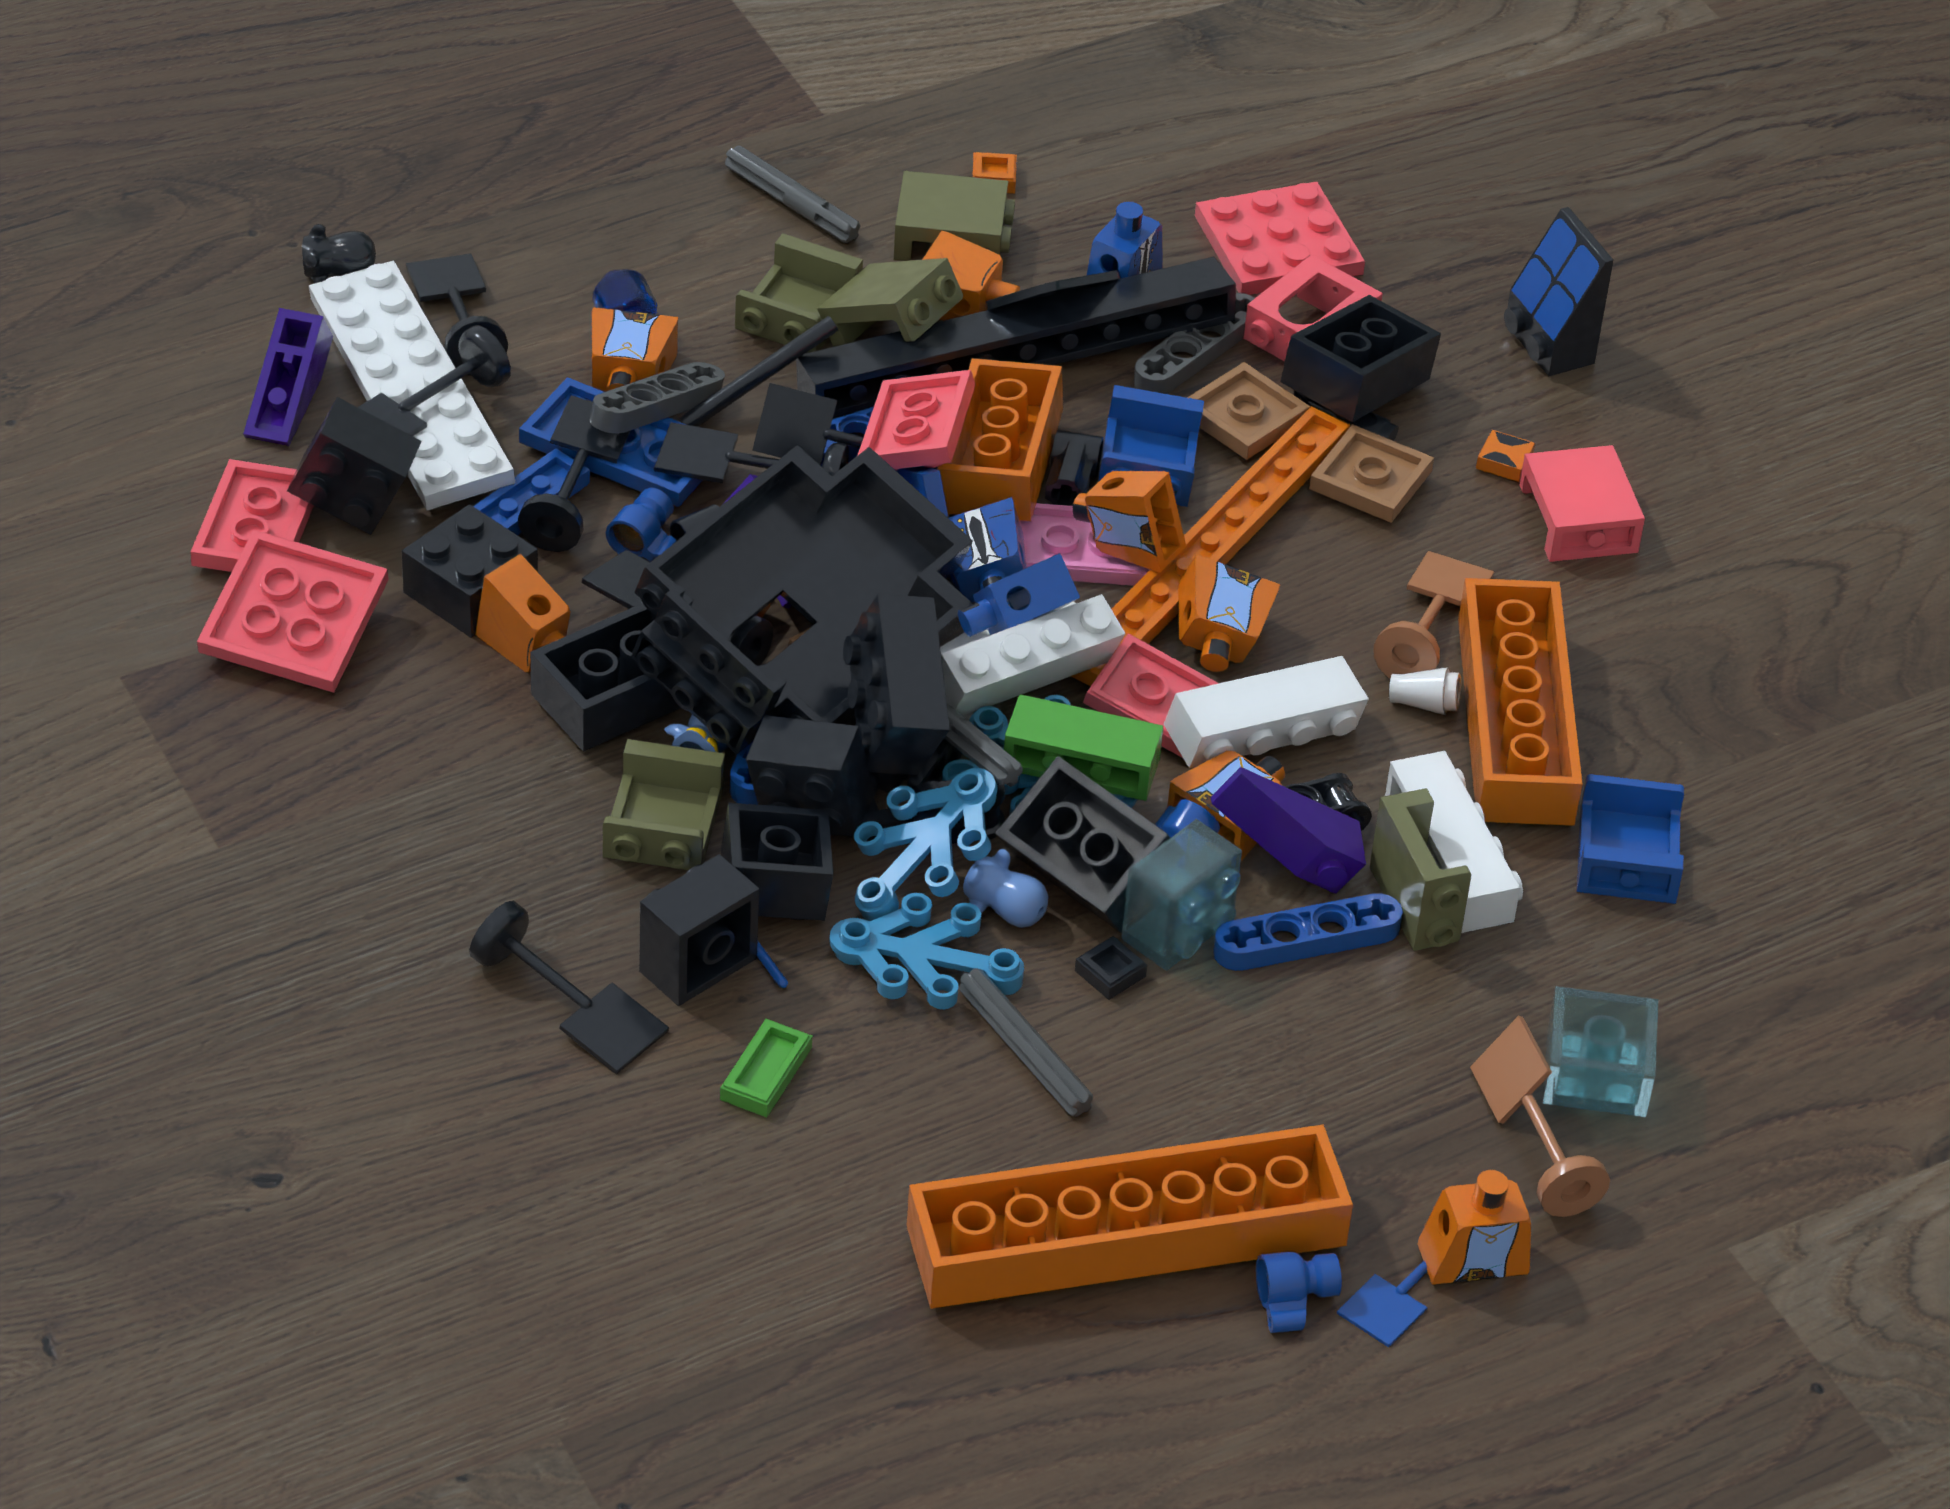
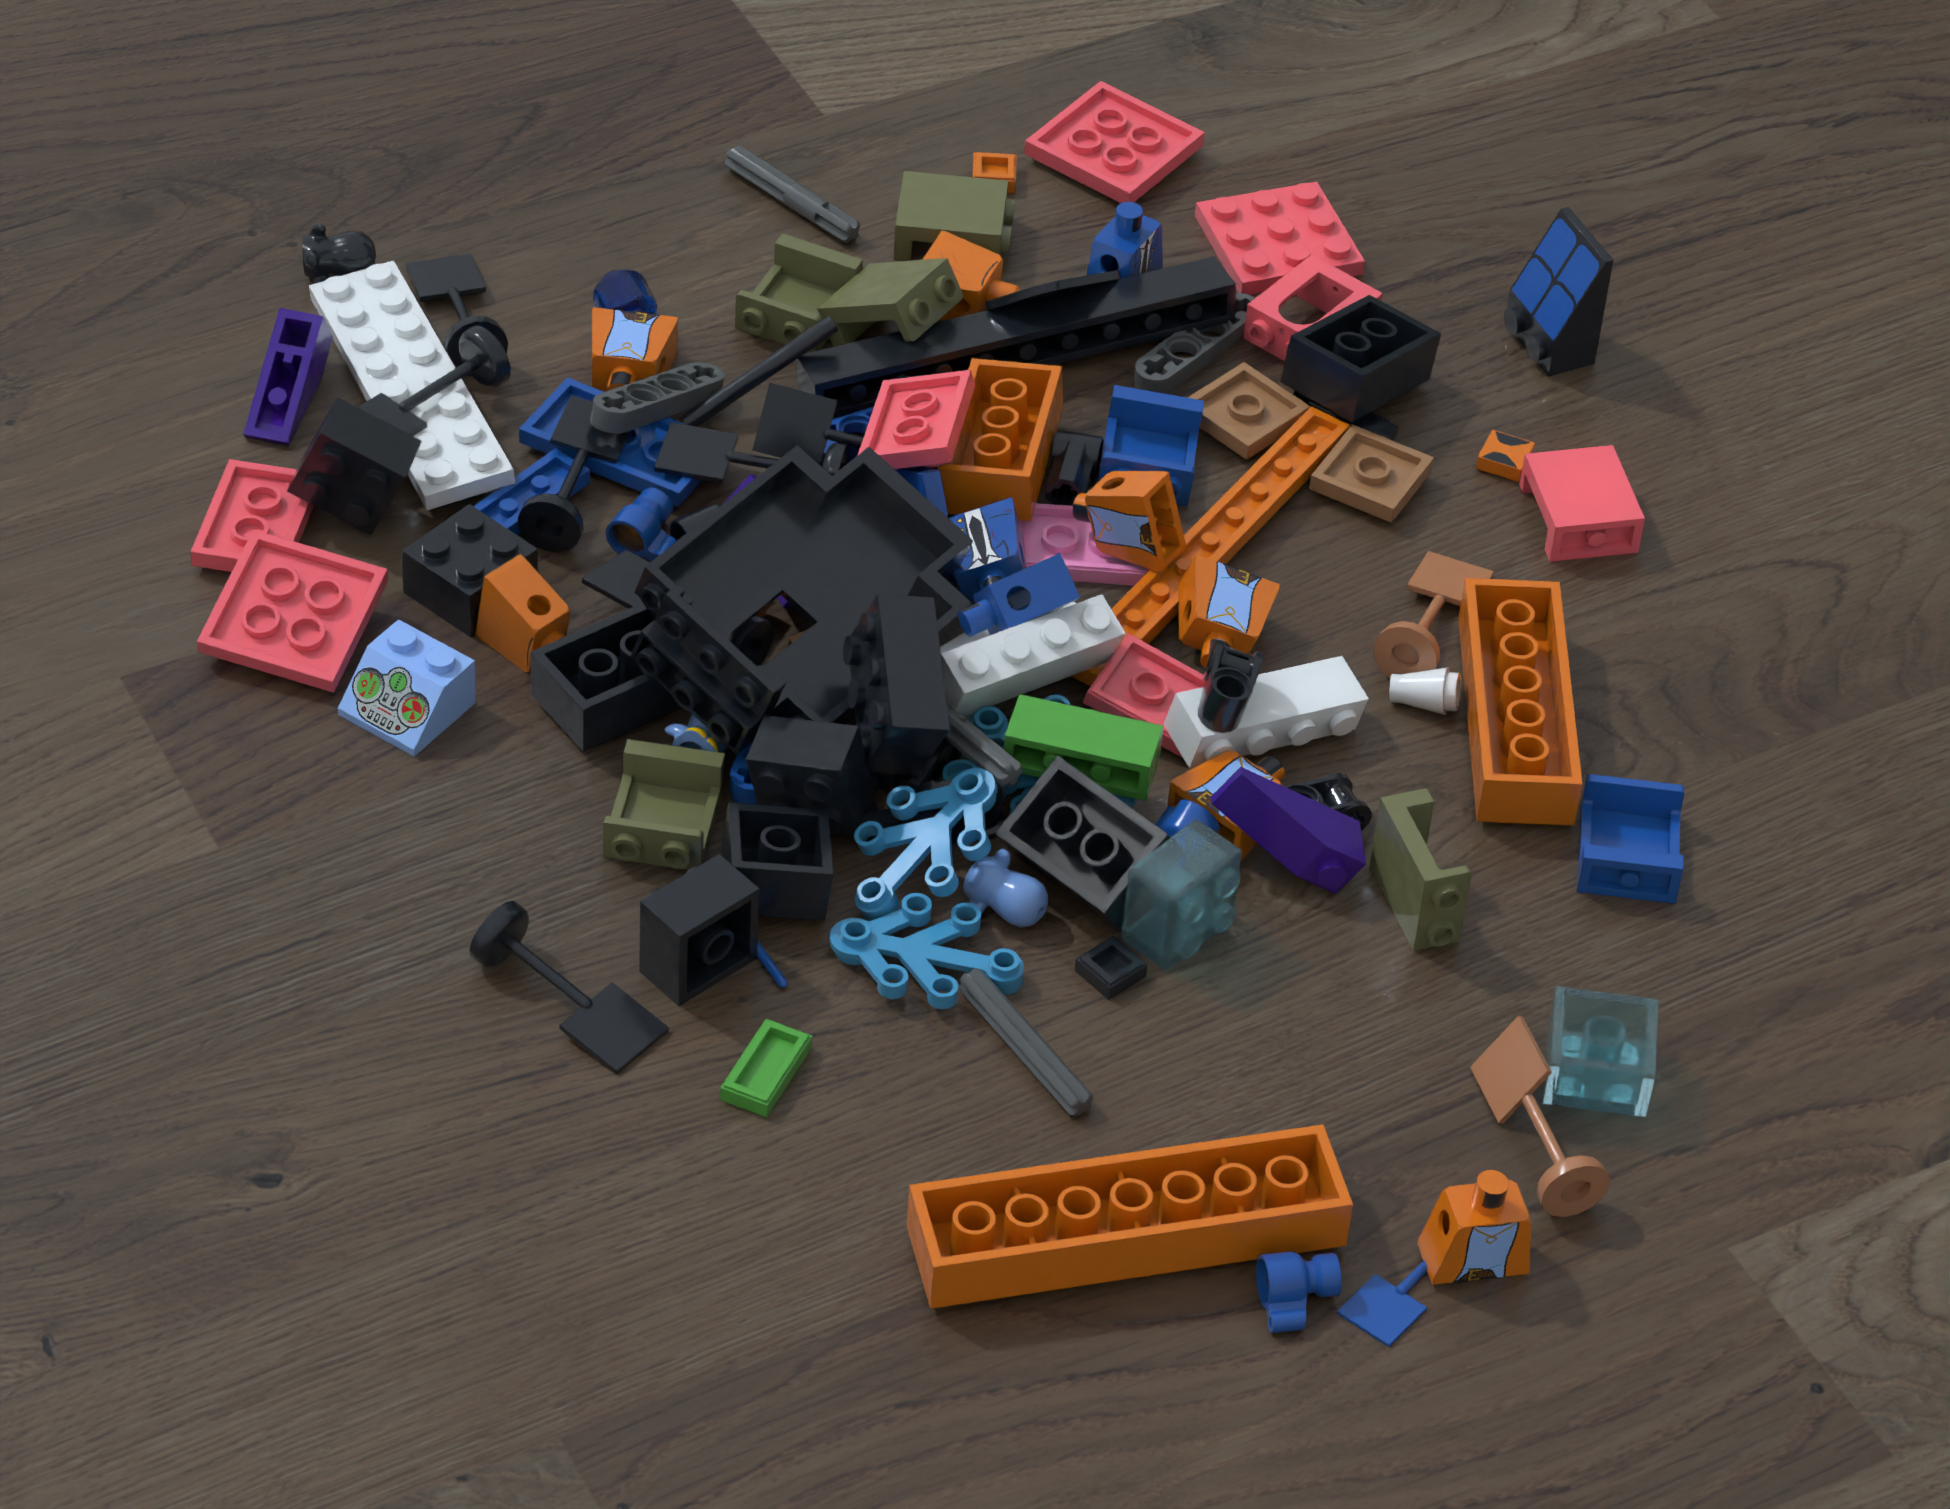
blue beam [1213,893,1403,971] -> none
white brick [1385,751,1523,933] -> none
none -> light blue slope [338,619,476,757]
none -> coral plate [1024,81,1205,203]
none -> black piece [1198,638,1264,733]

